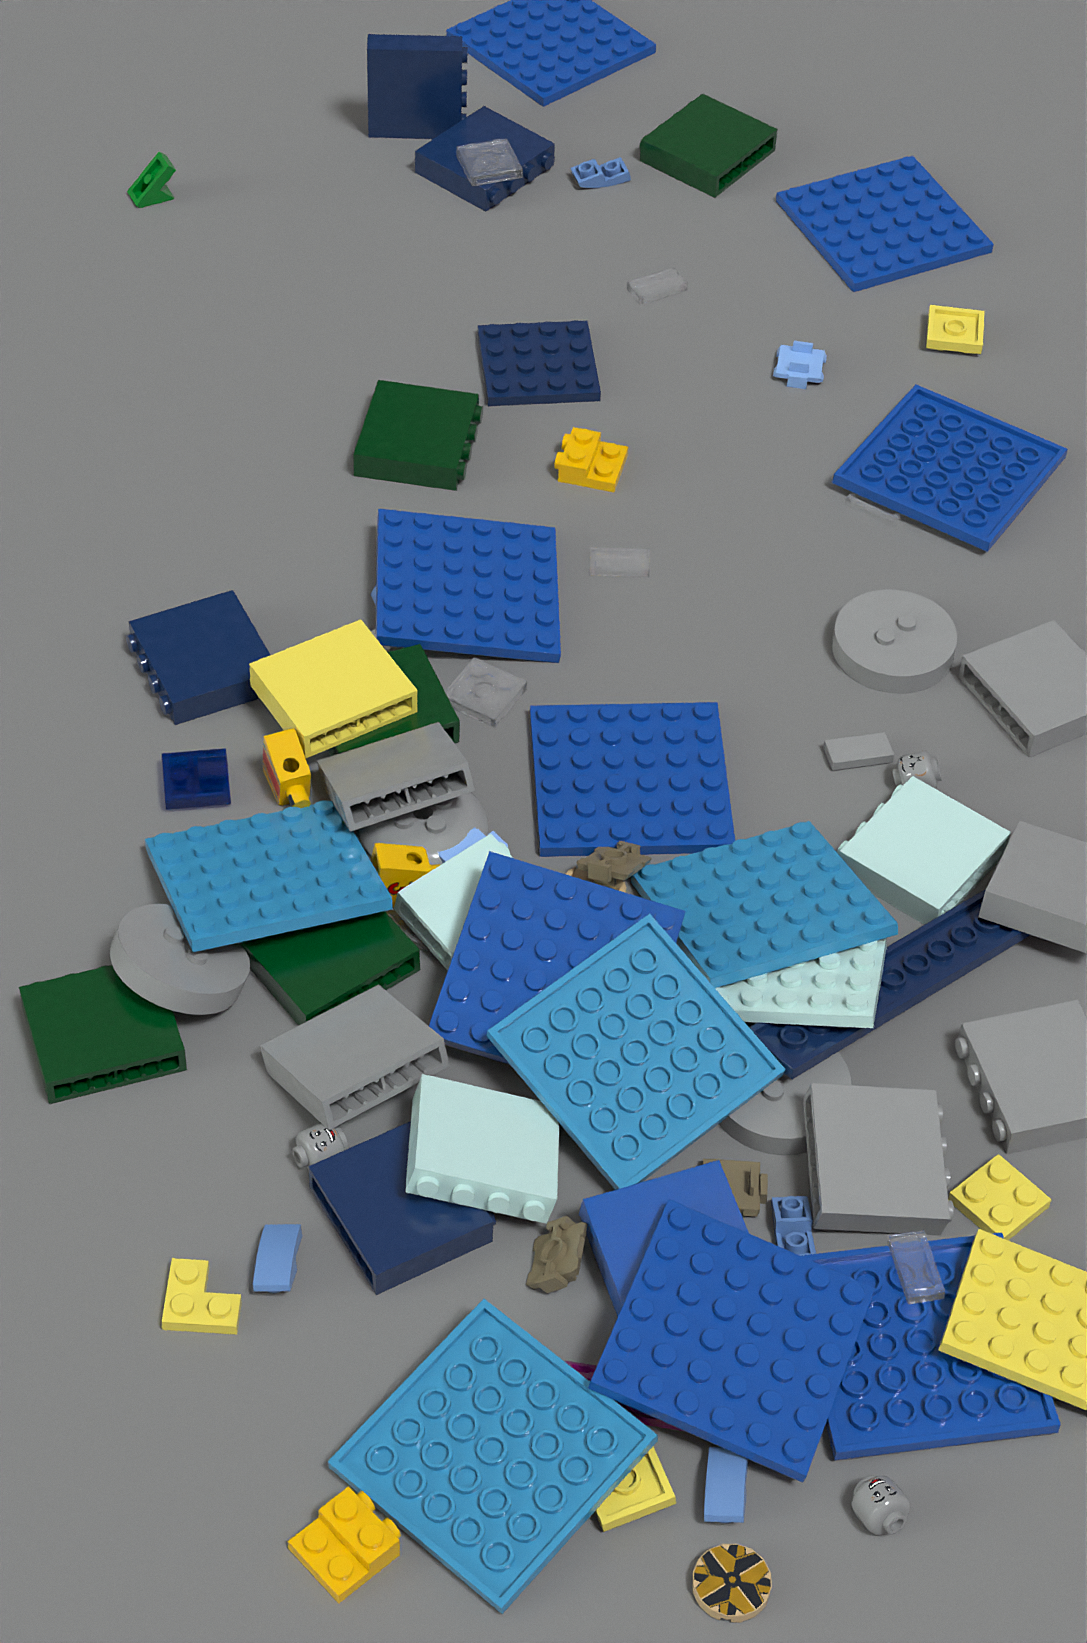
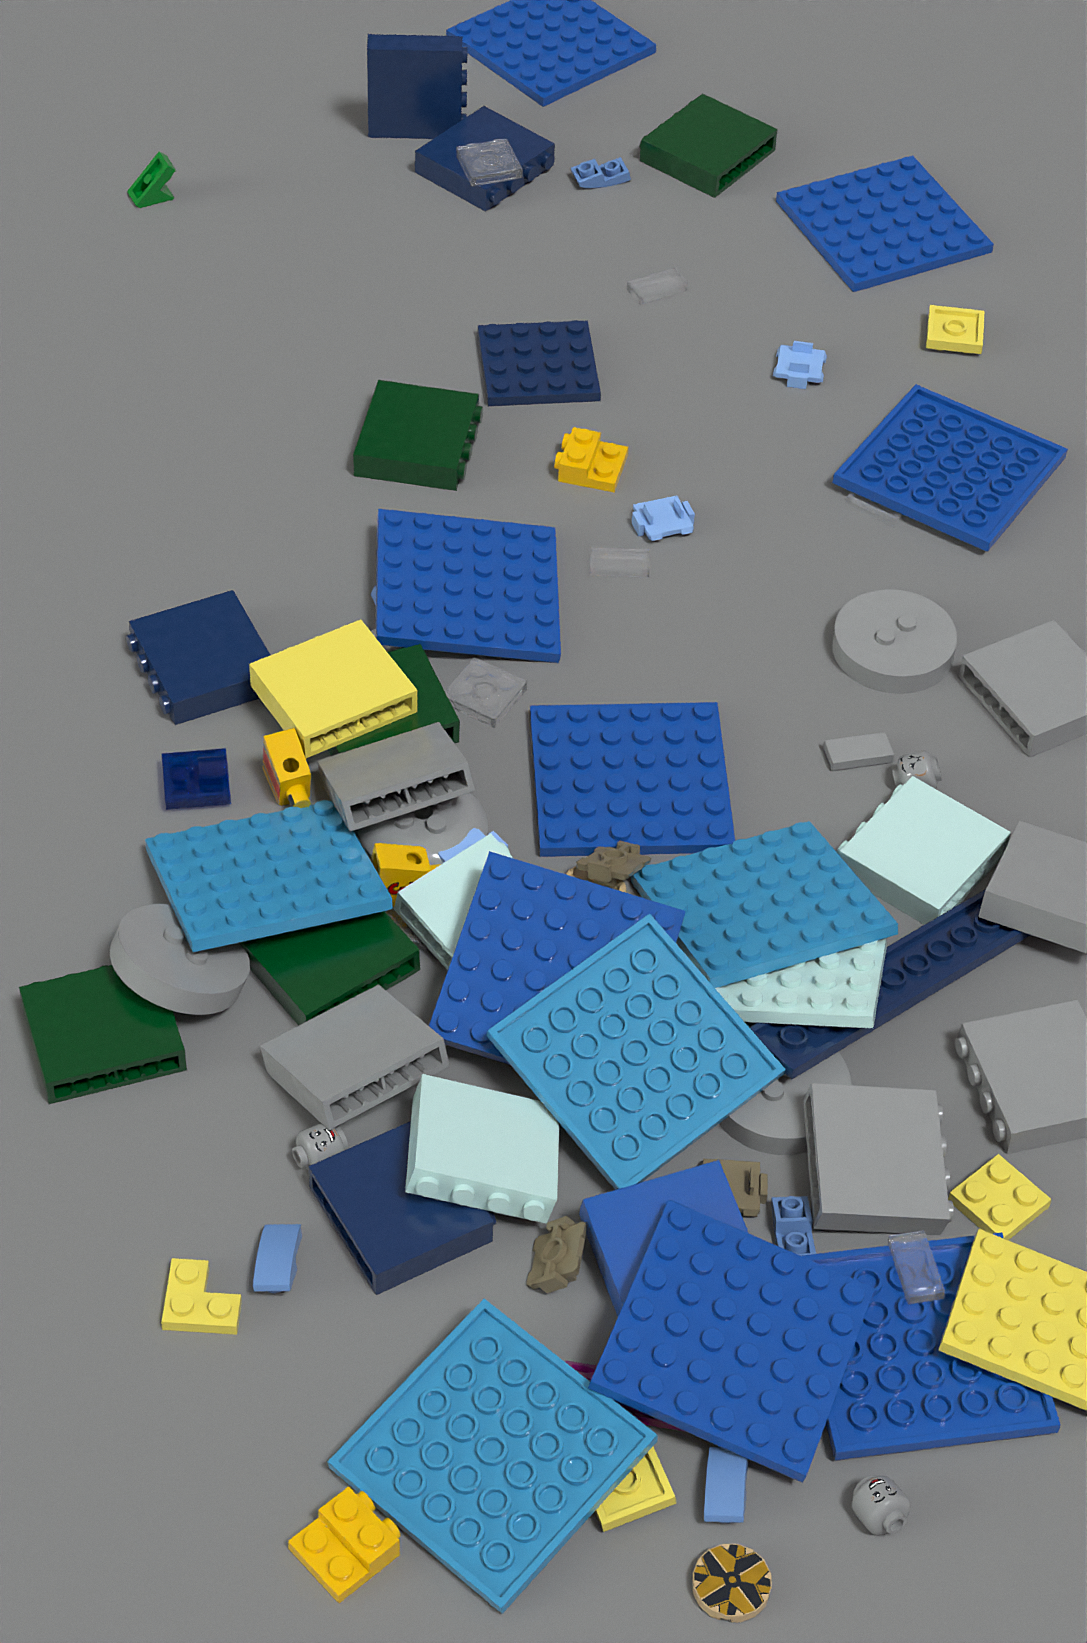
none -> light blue piece [632,495,695,541]

